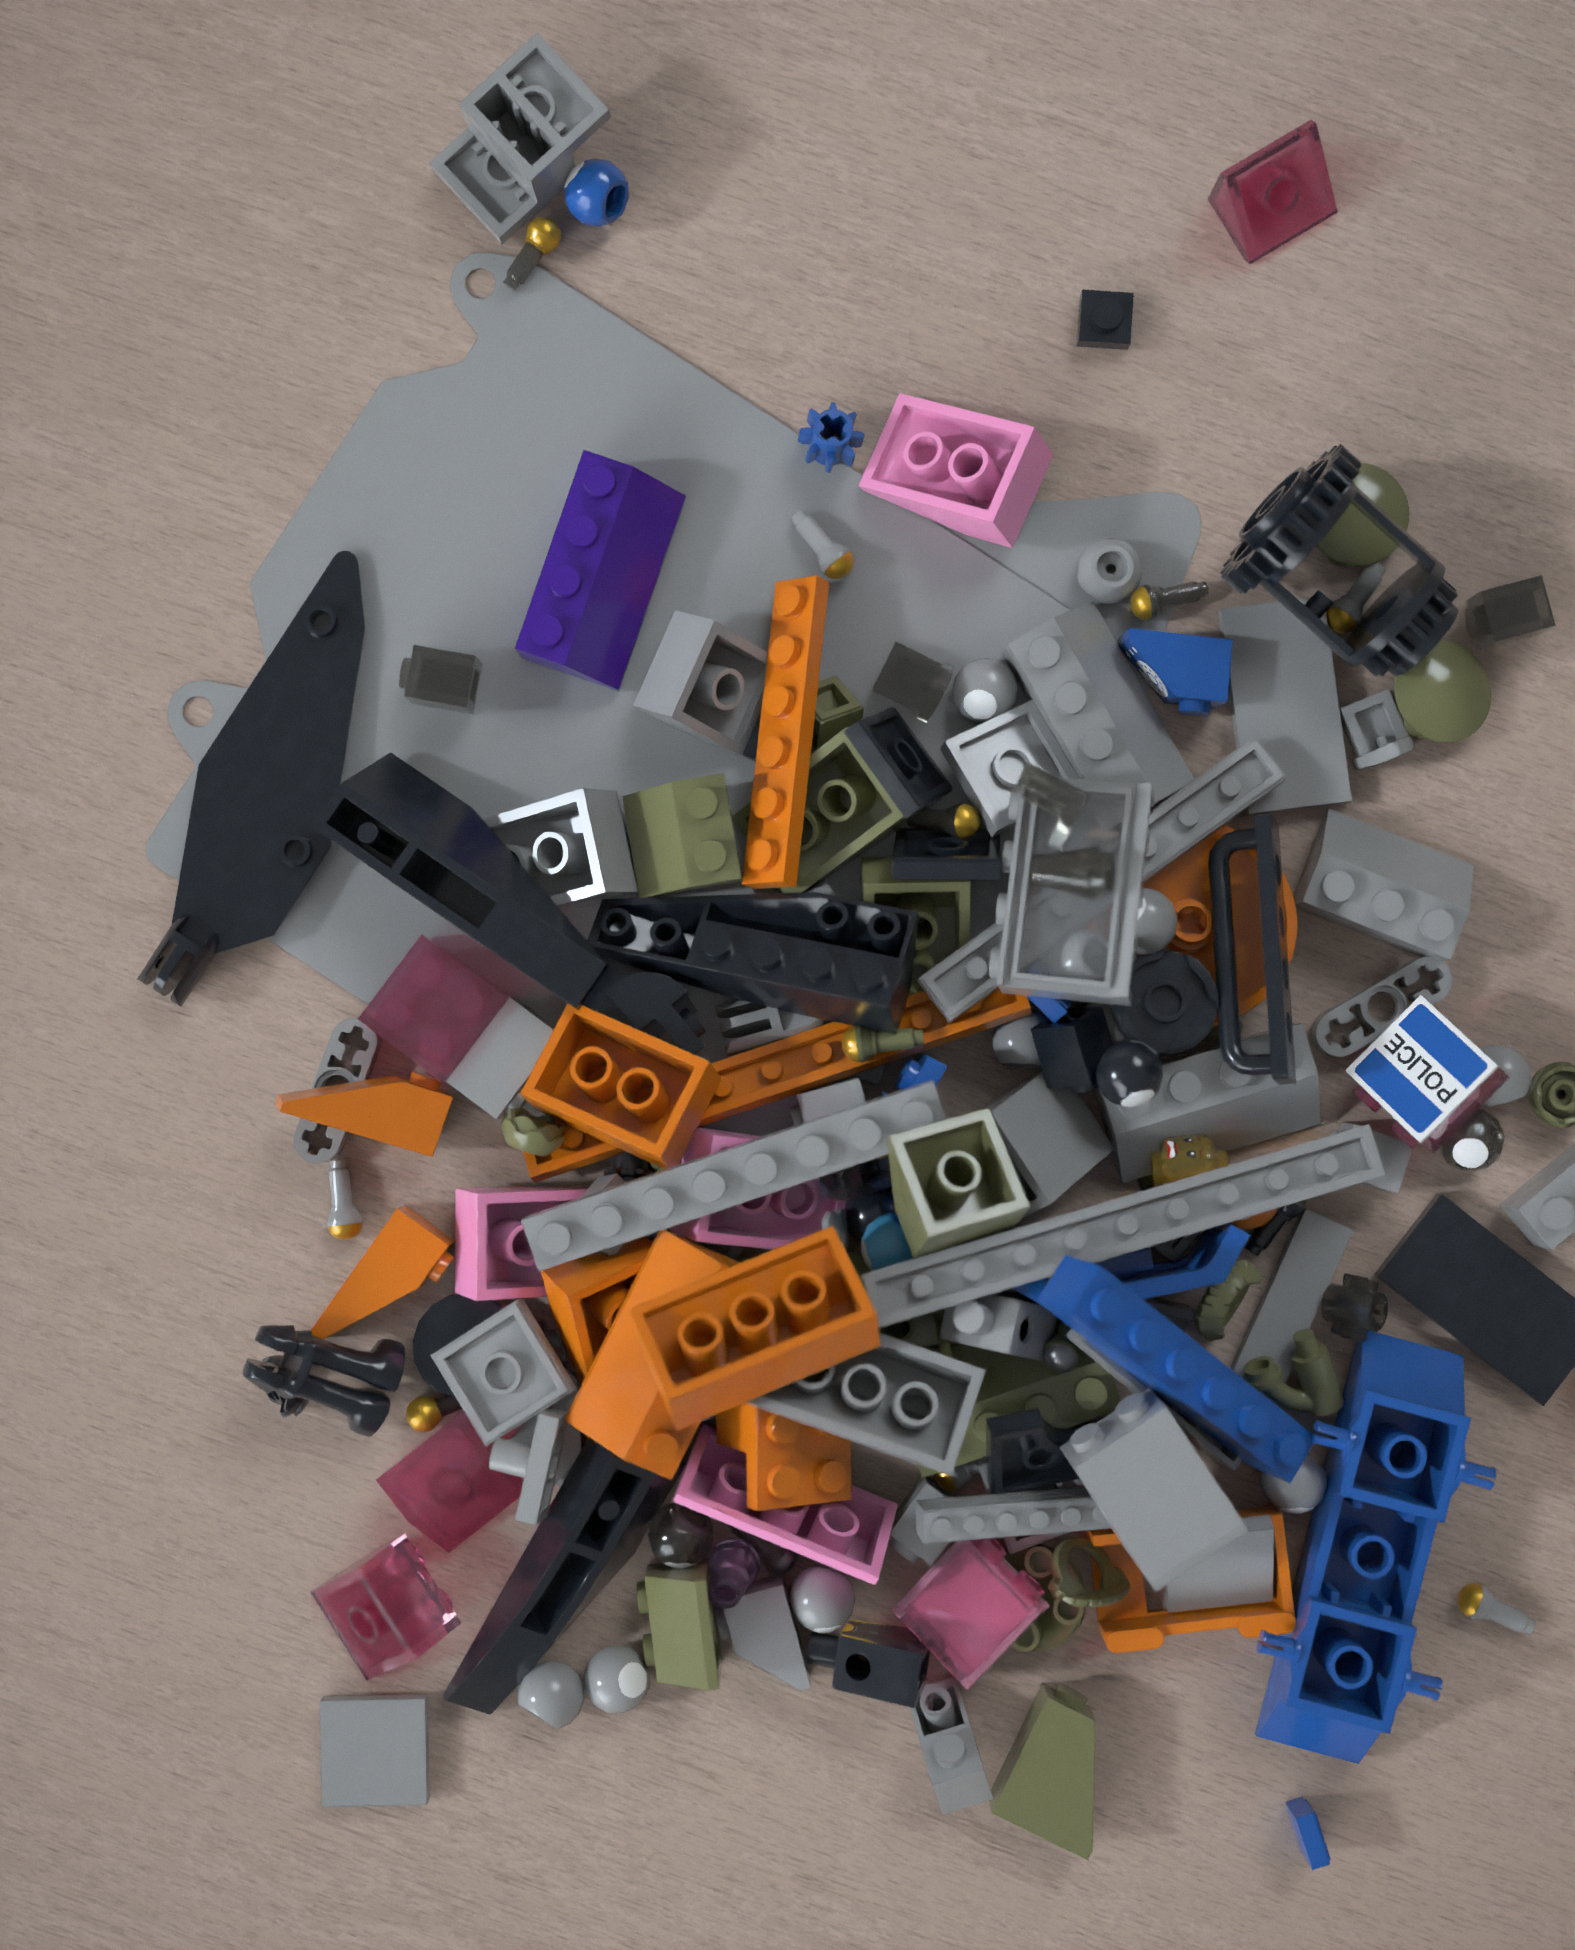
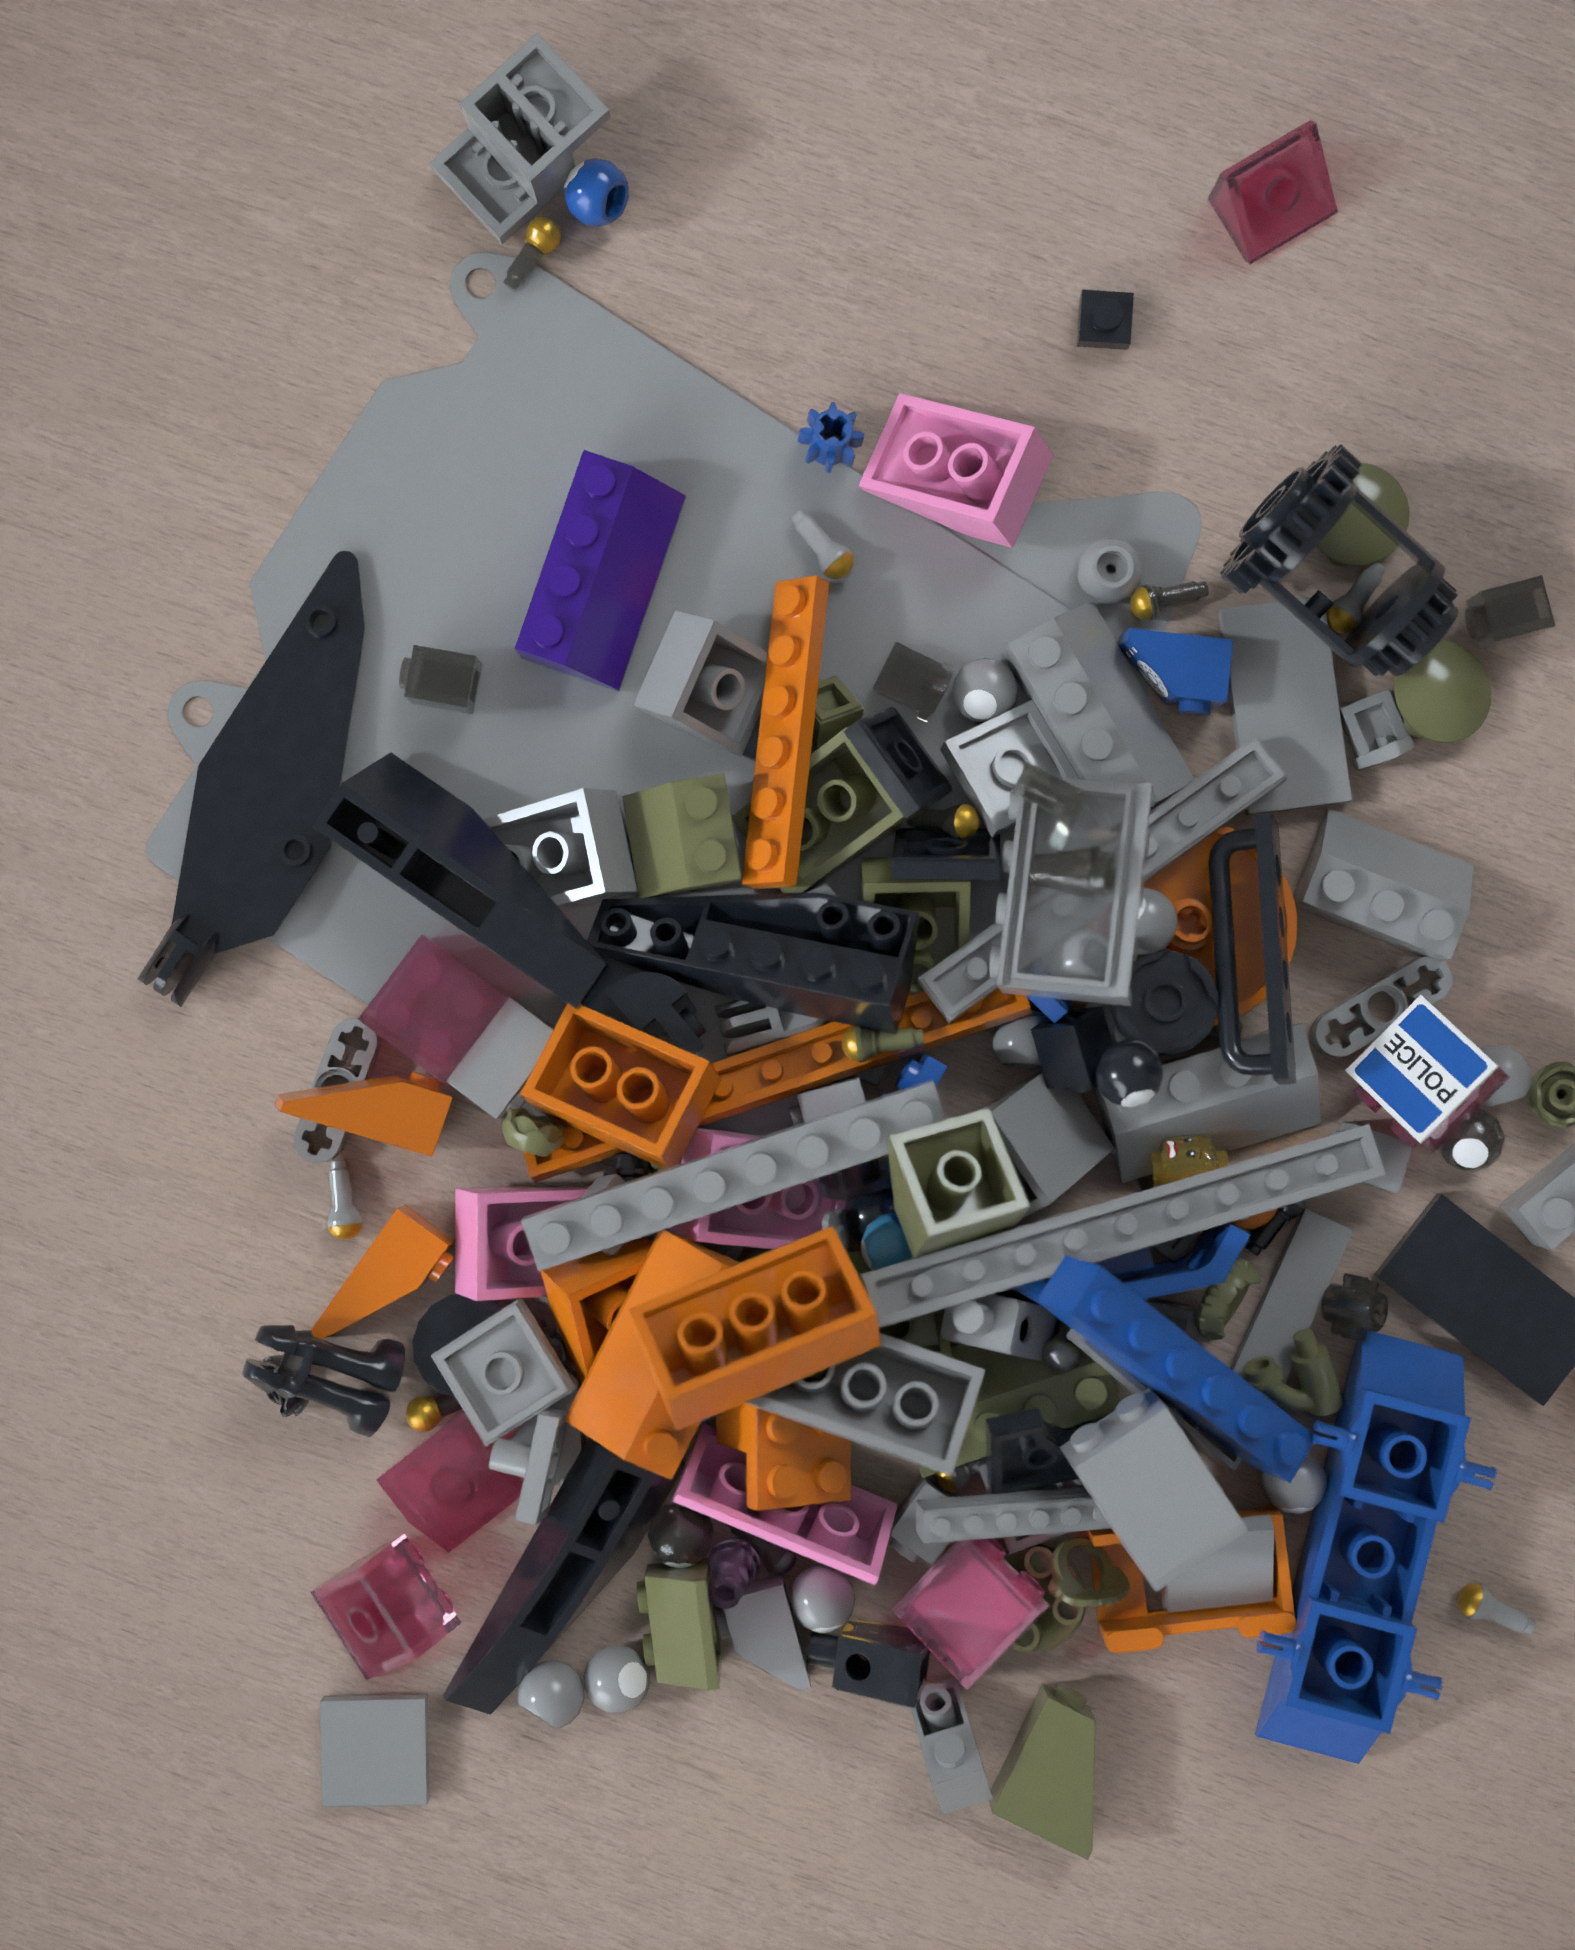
blue tile [1285,1797,1331,1870] -> none

